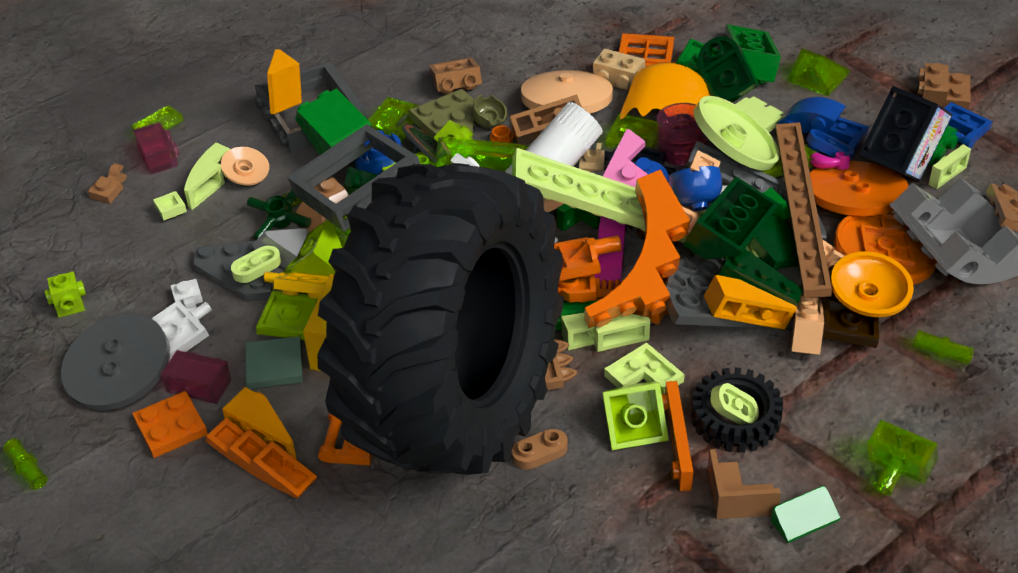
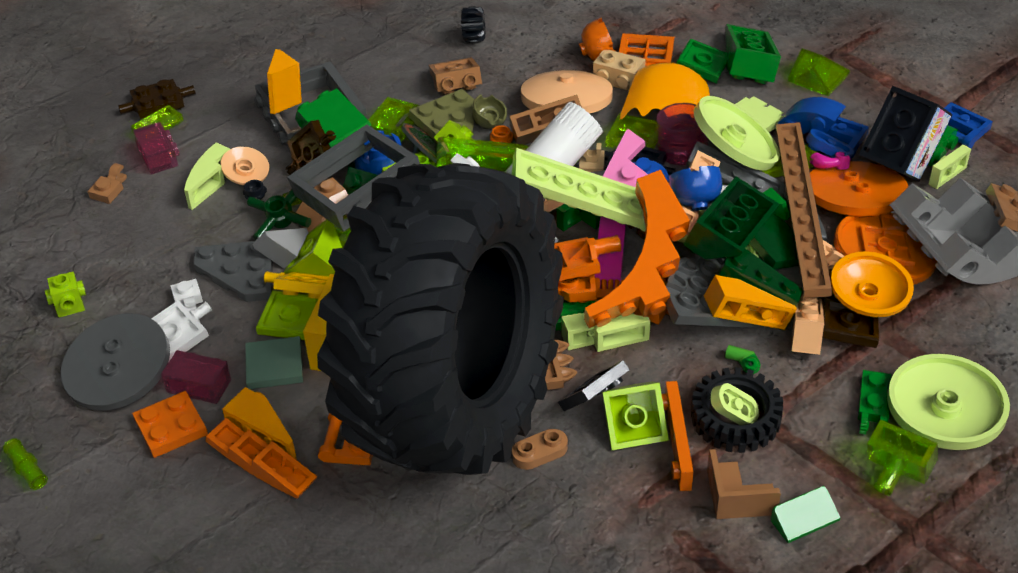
yellowish green plate [153,191,187,220] -> none
yellowish green plate [231,246,281,283] -> none
yellowish green plate [604,343,684,394] -> none
dark green tile [697,36,760,103] -> none
clear neon green pin [914,330,975,365] -> none
medium nougat plate [917,63,970,110] -> none
none -> dark brown plate [118,79,196,119]
none -> black plate [243,180,267,200]
none -> dark brown plate [286,120,336,175]
none -> black gear [461,6,486,43]
none -> plate [558,360,630,411]
none -> orange cylinder [579,18,616,62]
none -> arm [725,345,761,374]
none -> green hinge [858,370,892,438]
none -> yellowish green dish [887,354,1010,450]

